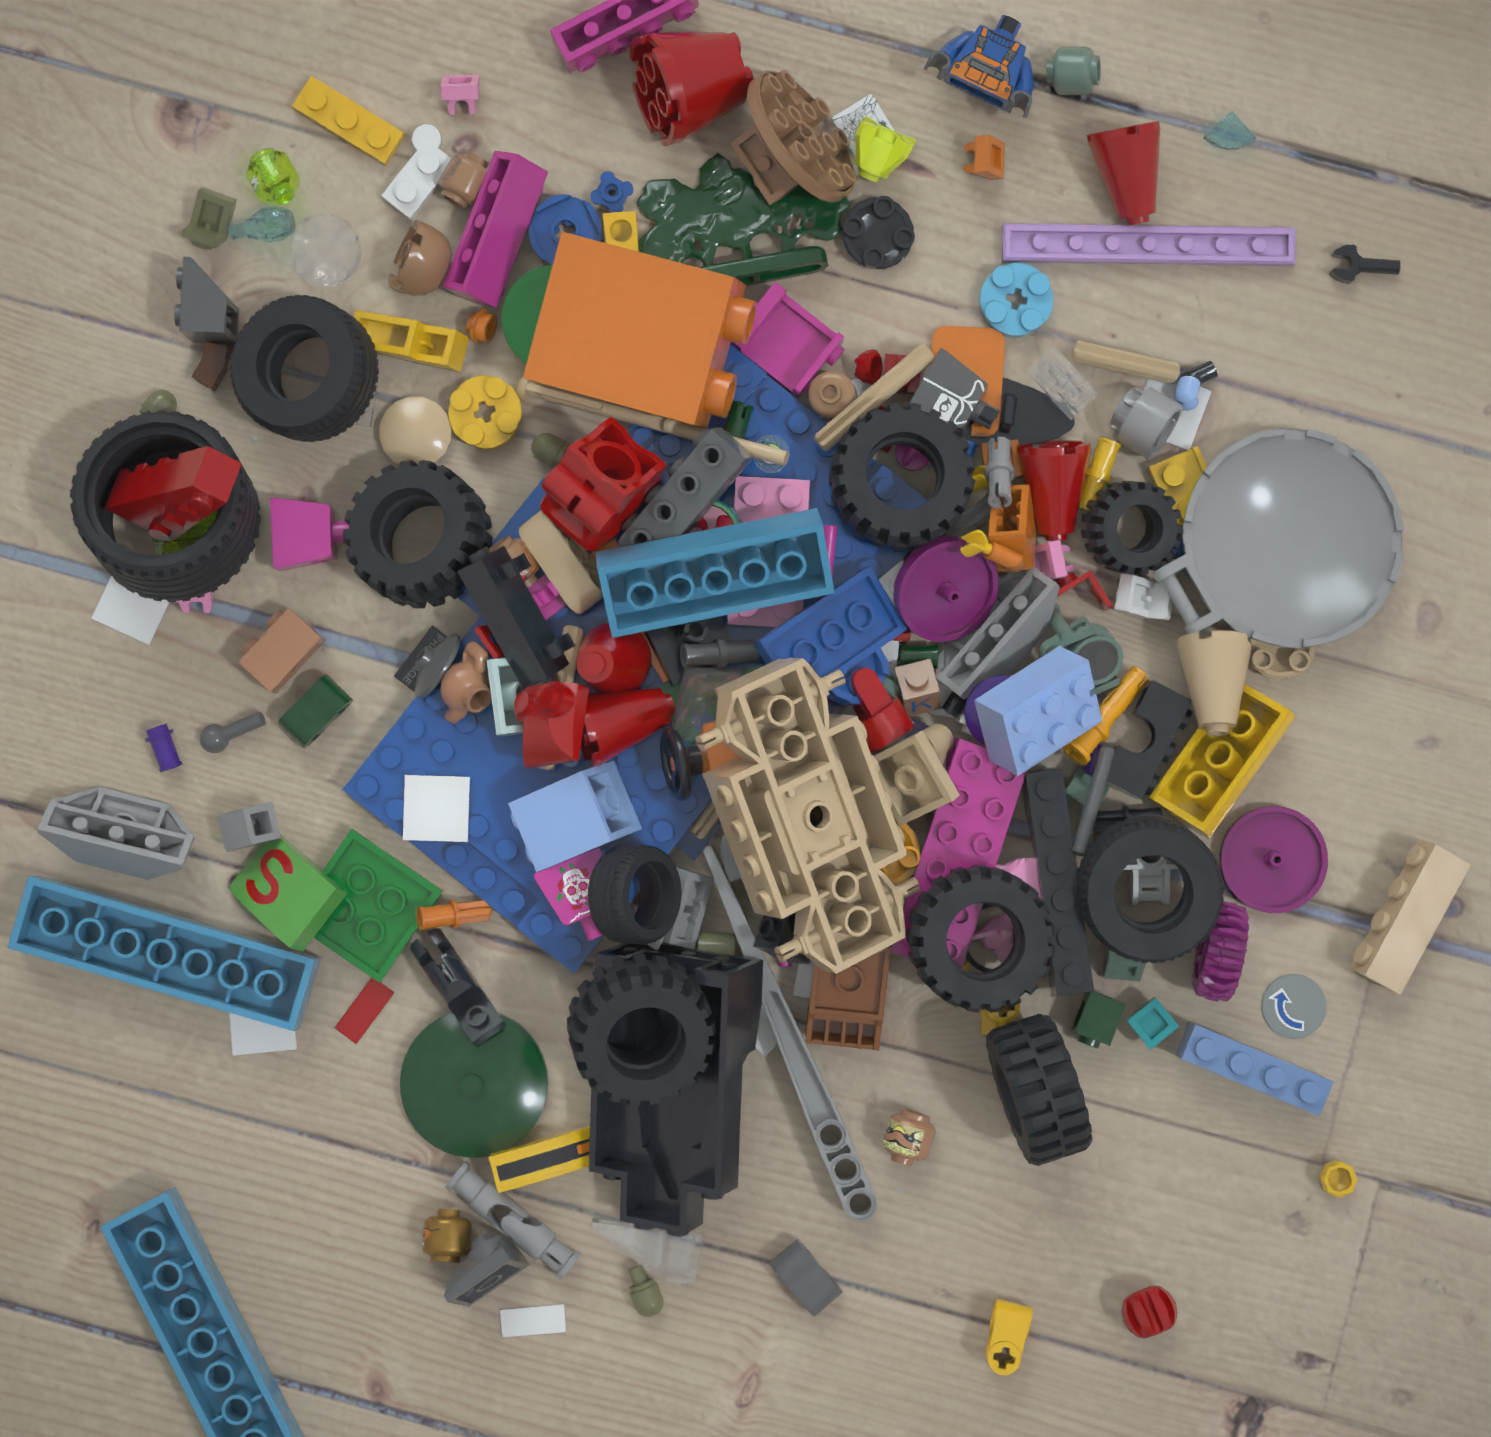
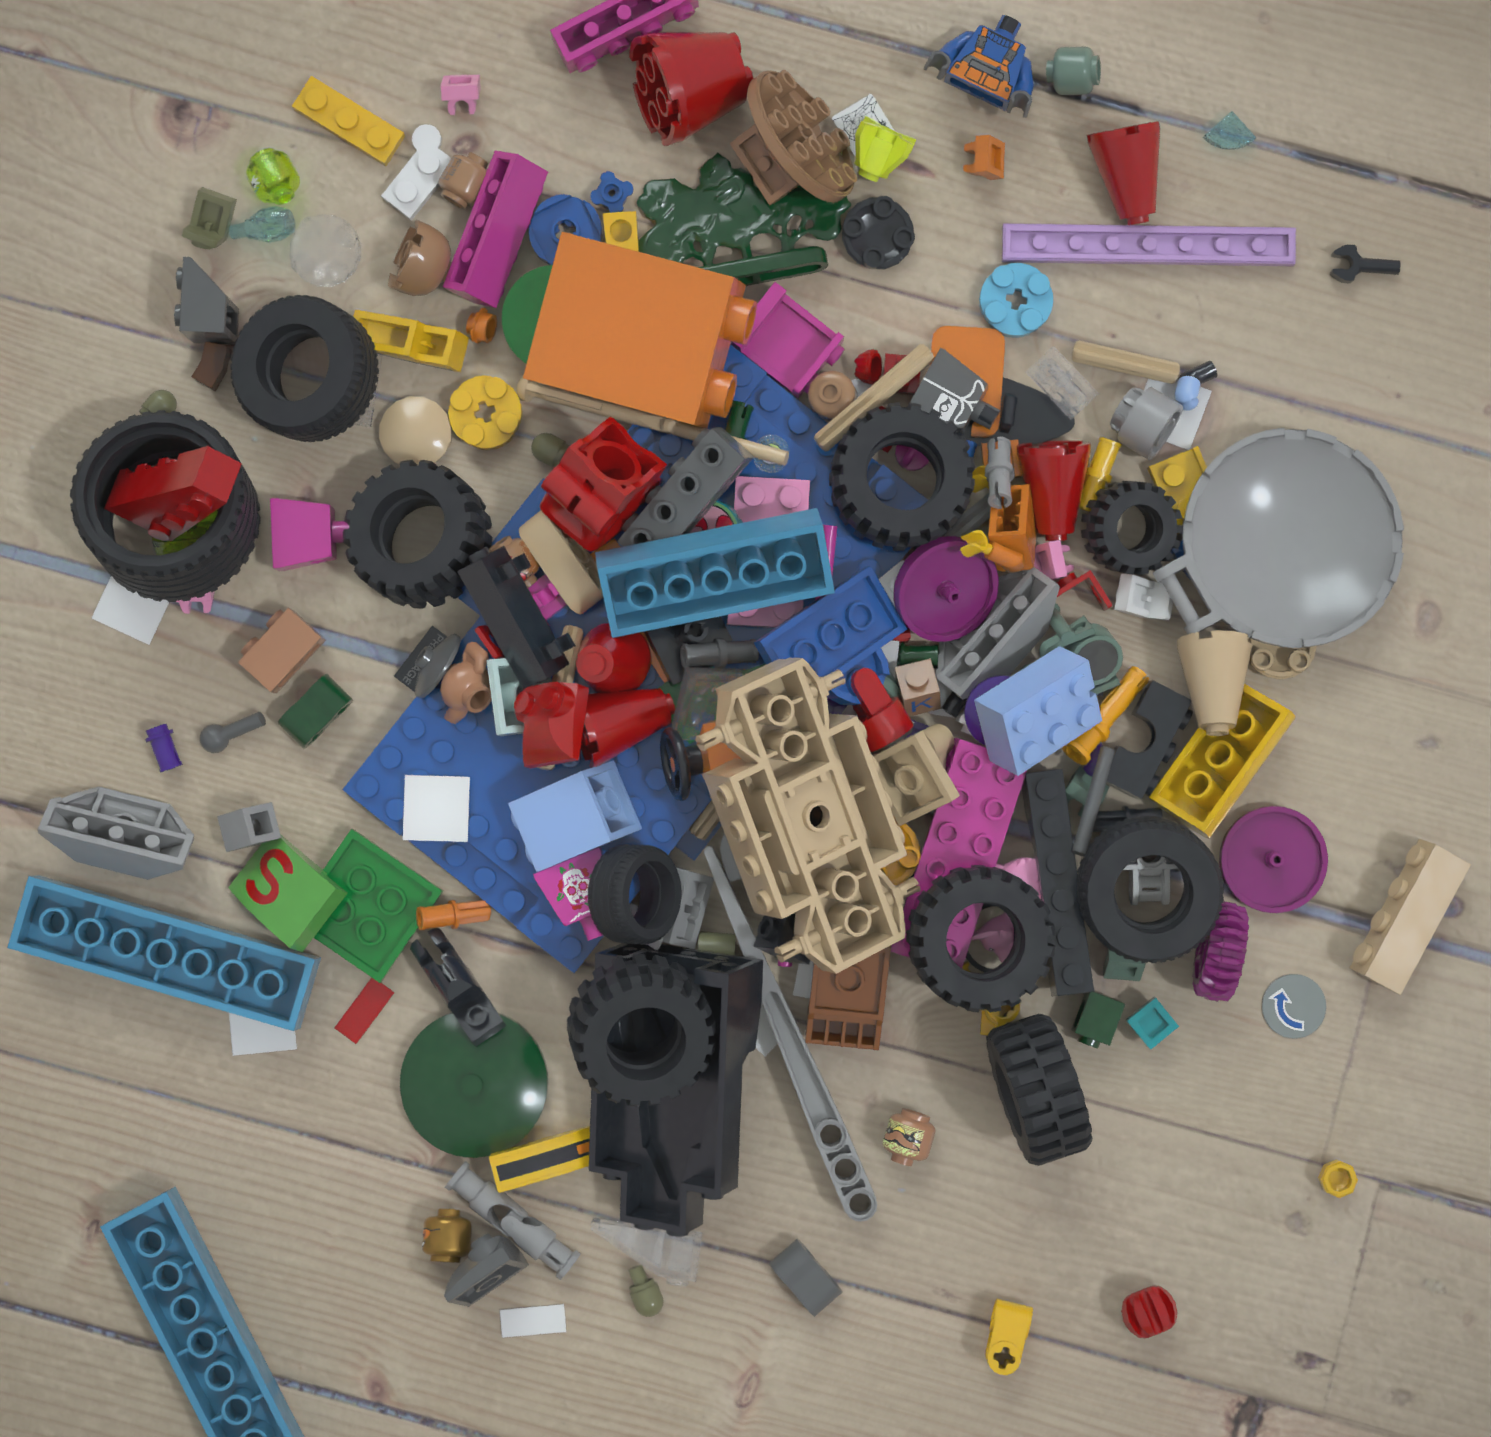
medium blue brick [1175,1021,1333,1116] -> none

